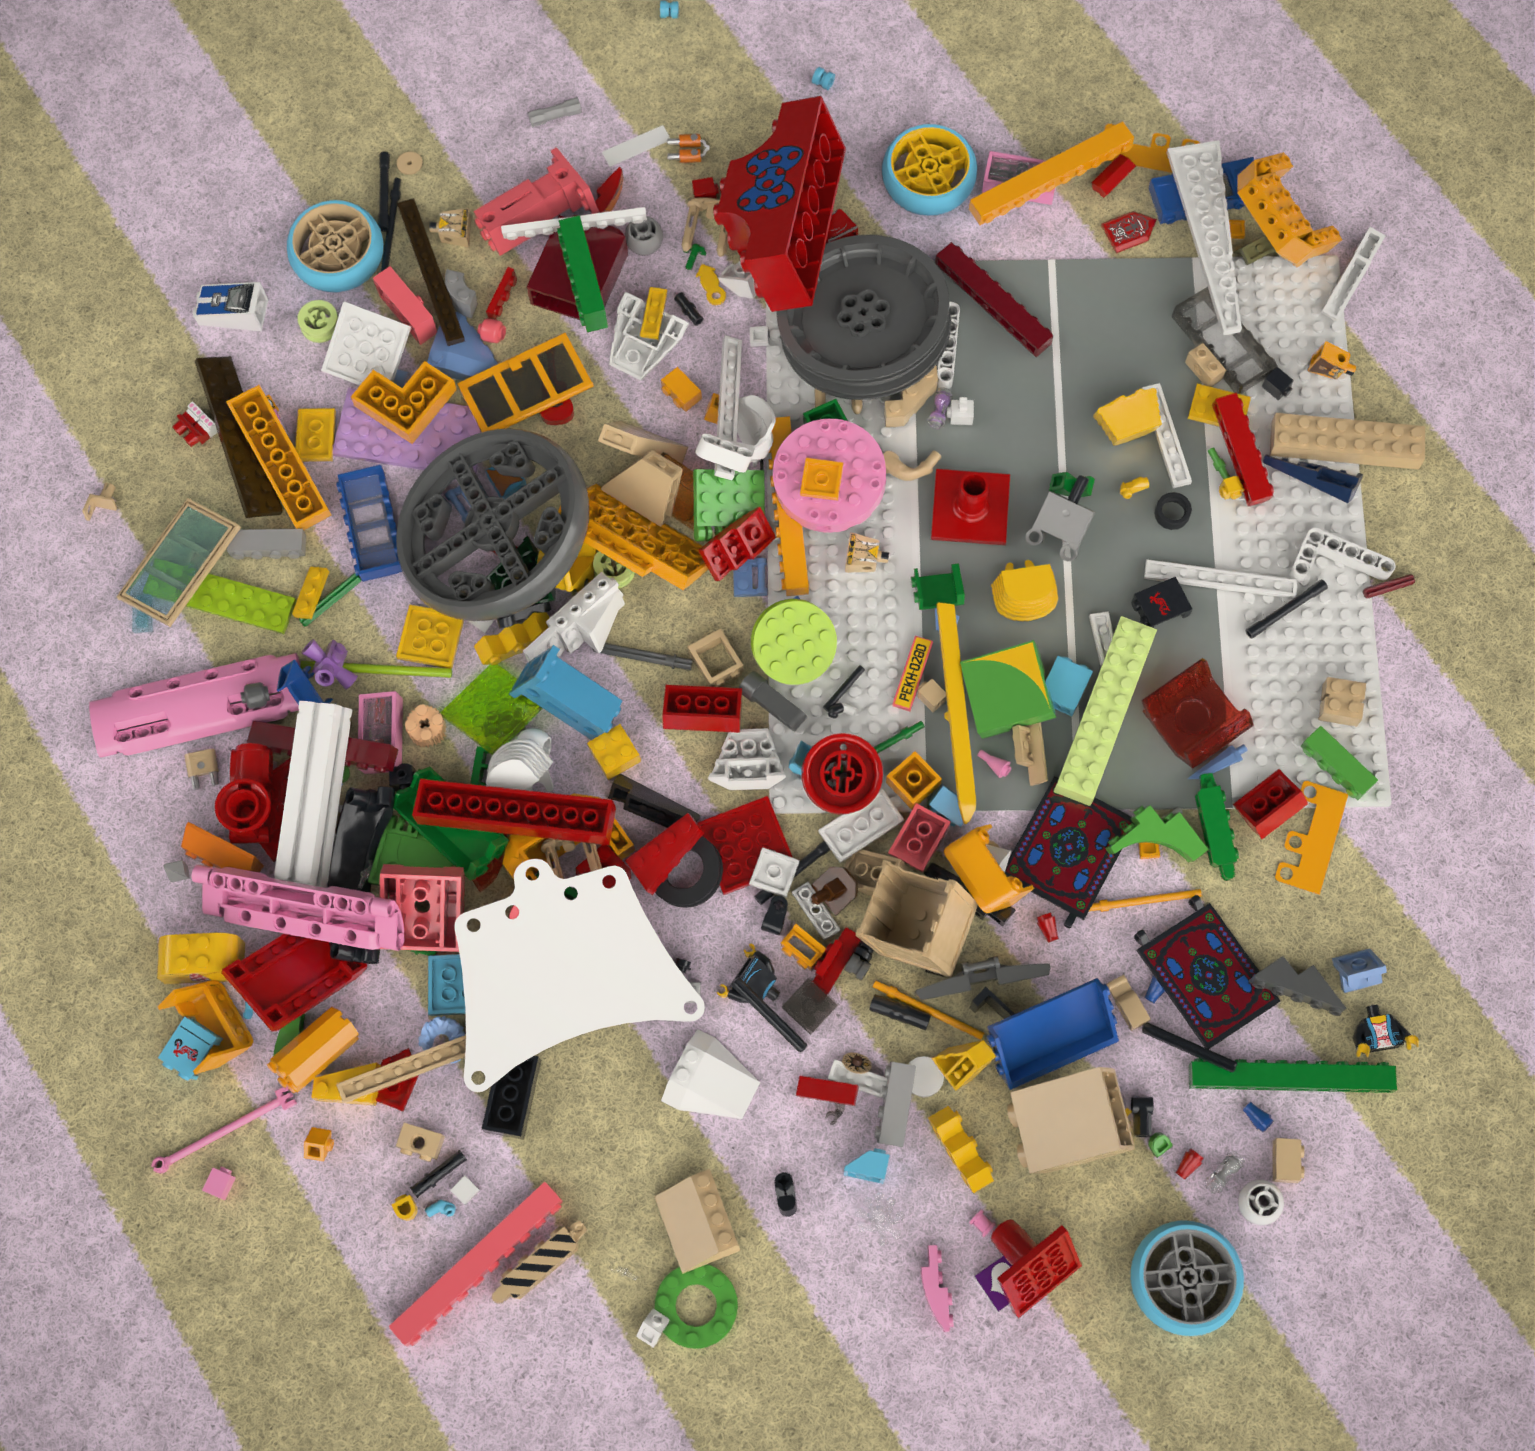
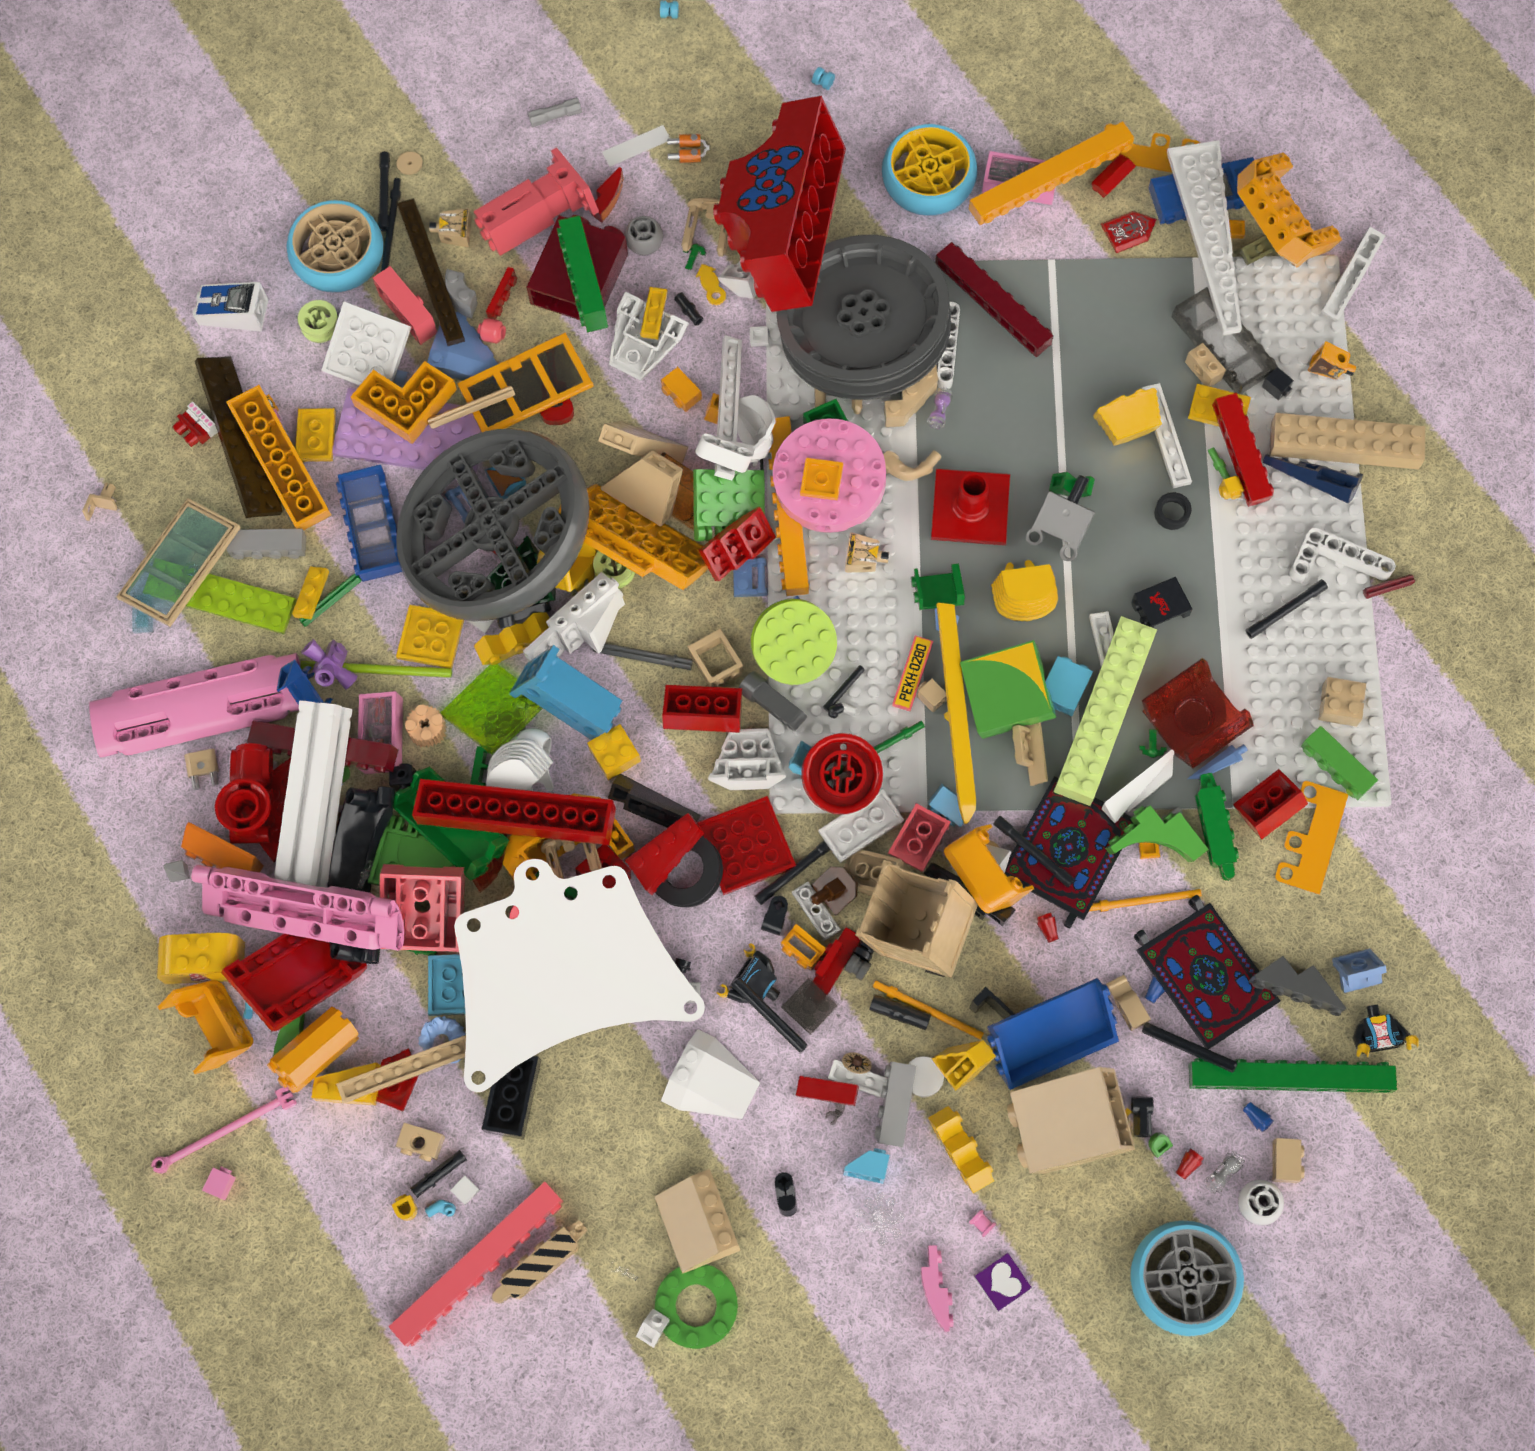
medium azure panel [158,1016,223,1081] -> none
dark grey head [240,682,270,709] -> none
light orange brick [304,1127,334,1161] -> none
white plate [501,207,647,240] -> none
red brick [692,177,719,198] -> none
white tile [749,847,799,898] -> none
red torso [826,209,859,244] -> none
light orange brick [886,751,942,810] -> none
dark grey piece [914,956,1051,1001] -> none
white brick [947,397,974,425] -> none
bright pink cone [977,750,1011,778] -> none
red piece [991,1219,1082,1318] -> none
yellow arm [1120,477,1149,499] -> none
white tile [1144,559,1298,599] -> none
none -> tan axle [428,386,515,429]
none -> black piece [993,815,1075,888]
none -> white wedge [1102,749,1174,823]
none -> green piece [1139,729,1167,758]

